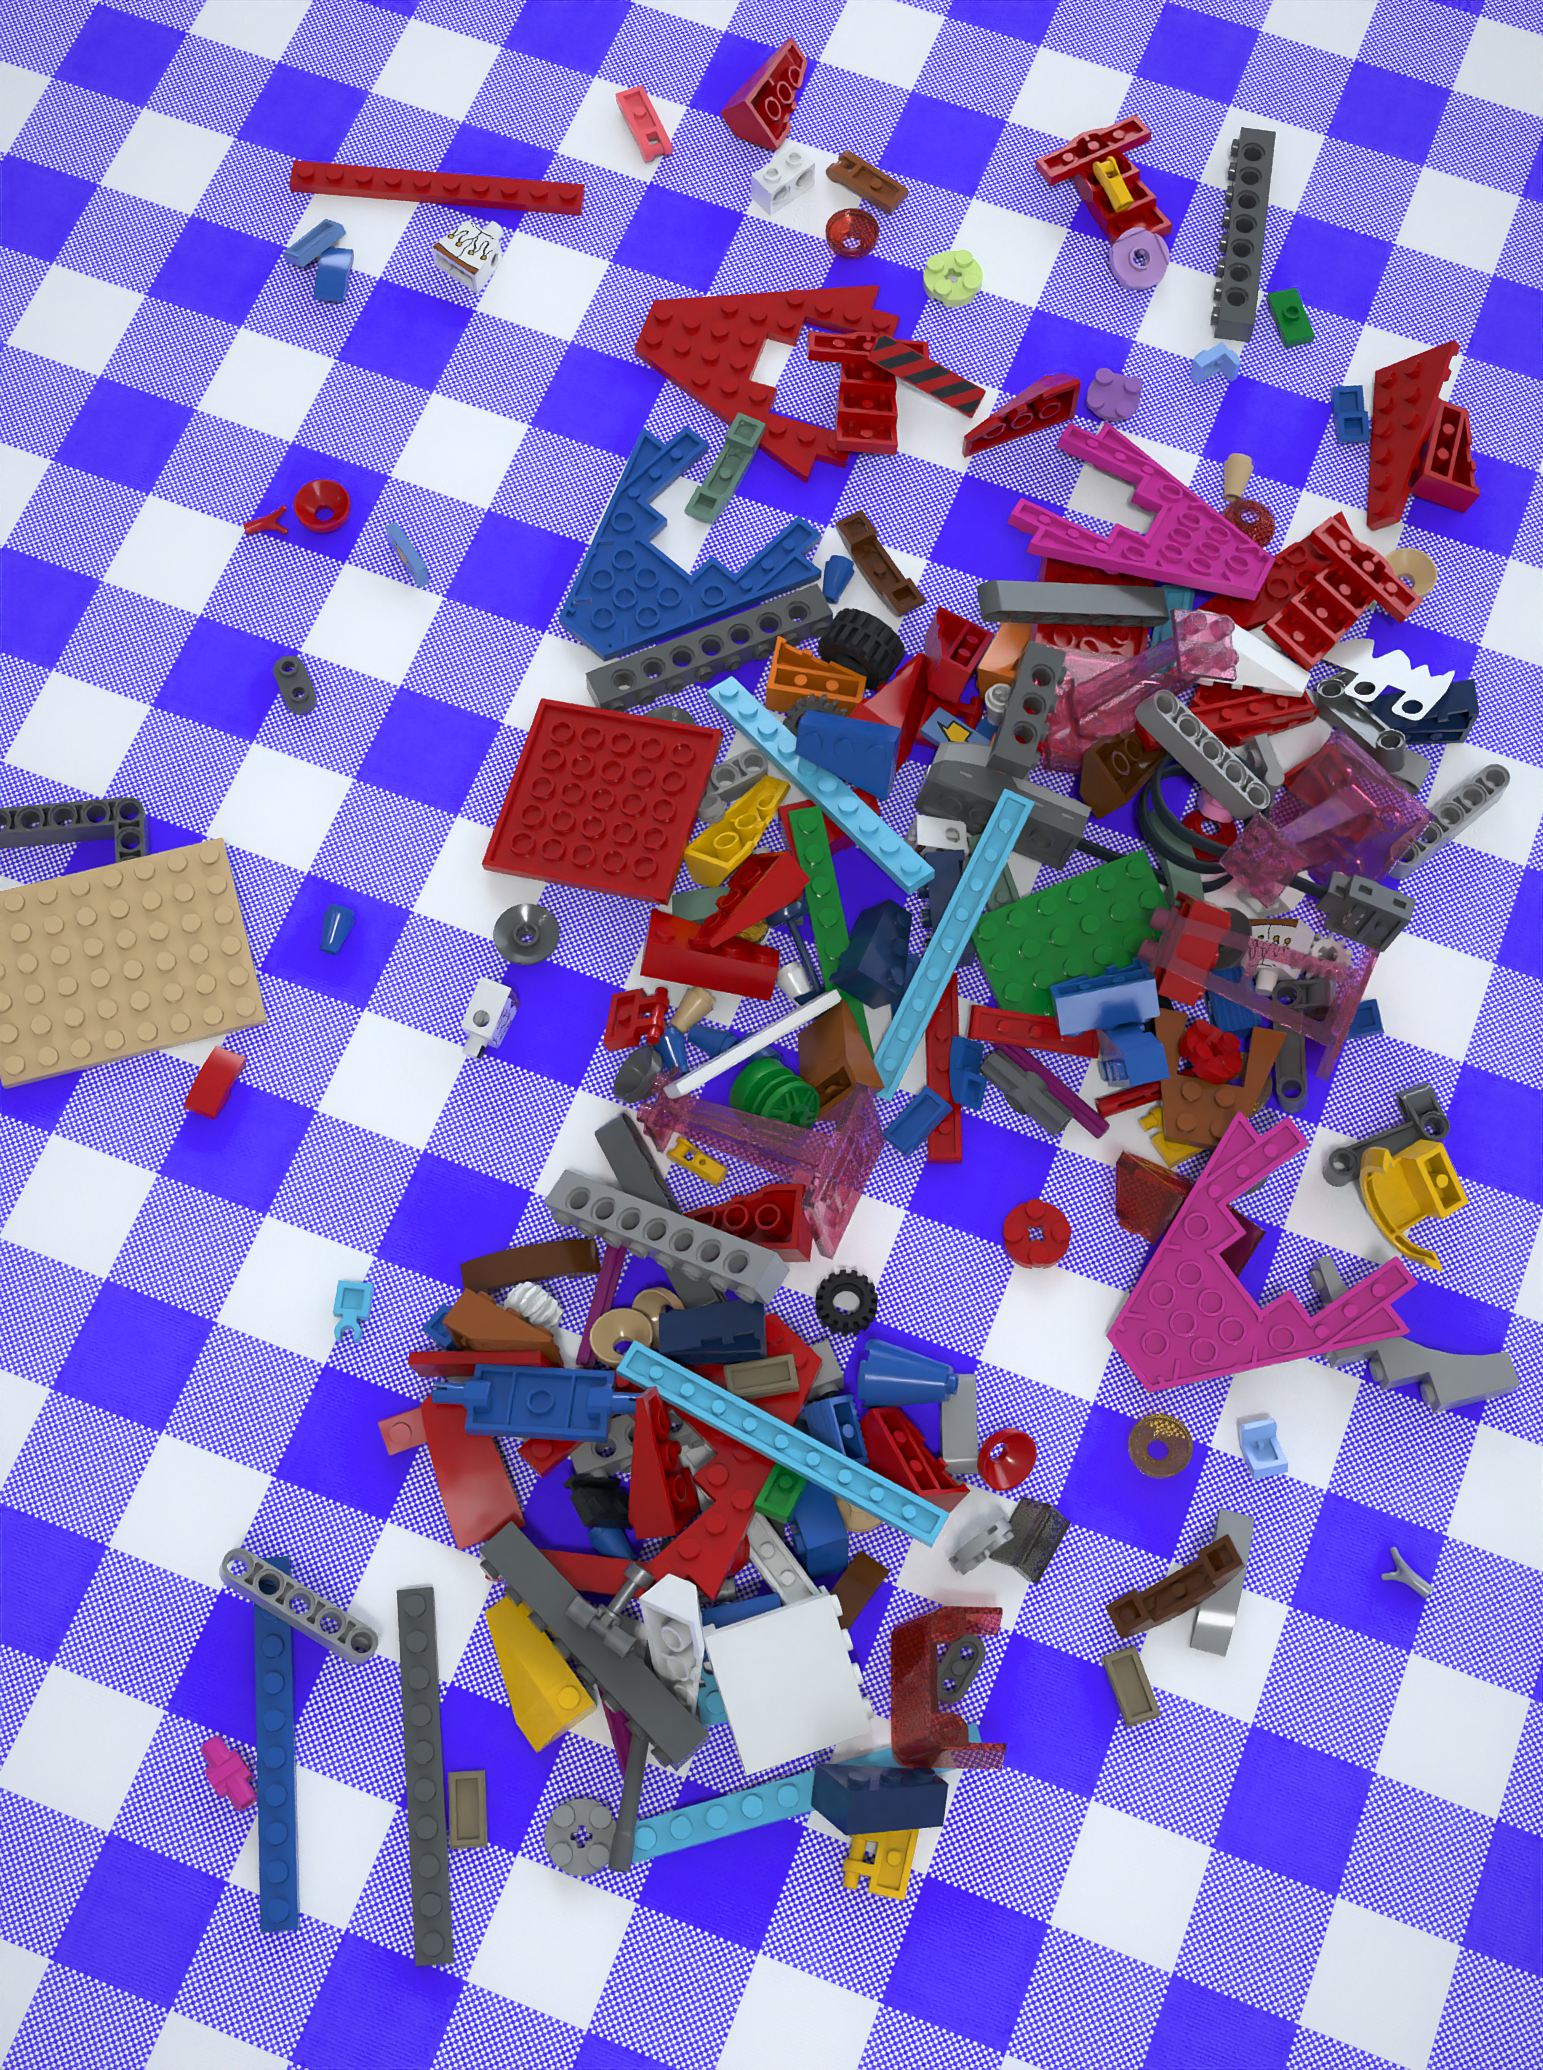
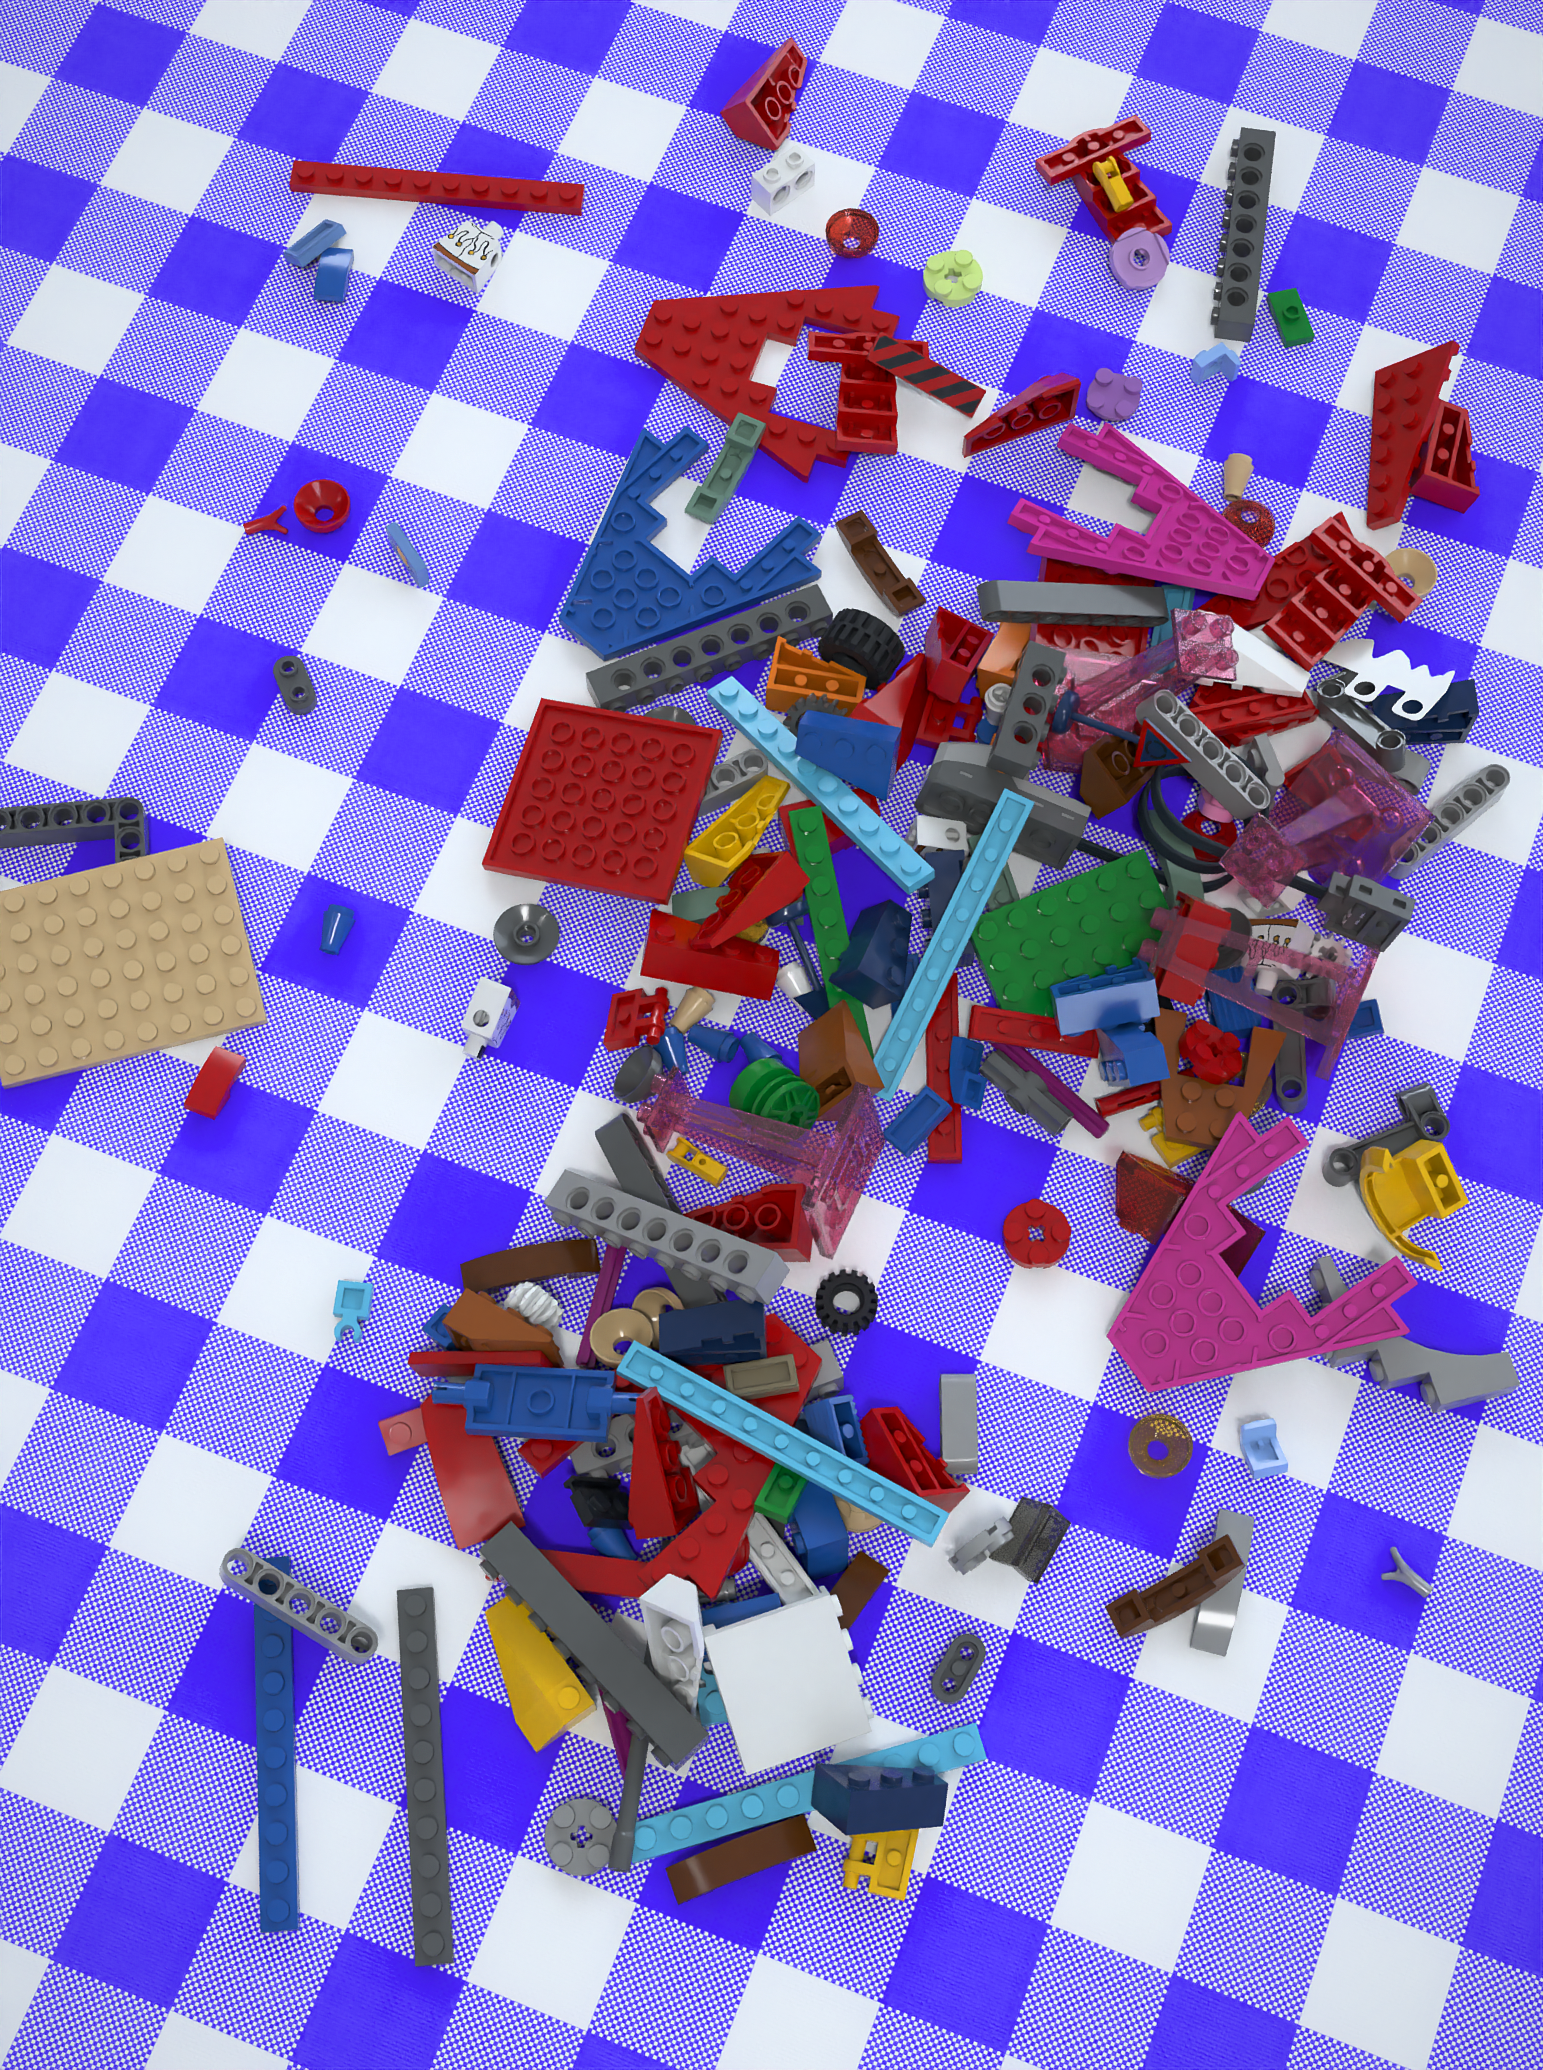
dark pink axle [200,1736,258,1812] -> none
dark tan tile [448,1770,488,1850] -> none
flat silver bar [565,1561,655,1659] -> none
coral plate [615,85,673,162] -> none
white tile [663,989,842,1099] -> none
light grey plate [697,795,727,824] -> none
blue cone [822,555,855,604] -> none
dark orange plate [826,150,908,215] -> none
blue cone [858,1339,959,1409] -> none
clear red windscreen [890,1606,1006,1769] -> none
medium blue tile [920,707,990,747] -> none
red piece [977,1428,1037,1491] -> none
dark tan tile [1100,1645,1161,1728] -> none
blue slope [1330,385,1370,444] -> none
none -> reddish brown slope [665,1815,817,1905]
none -> dark blue piece [1052,690,1192,767]

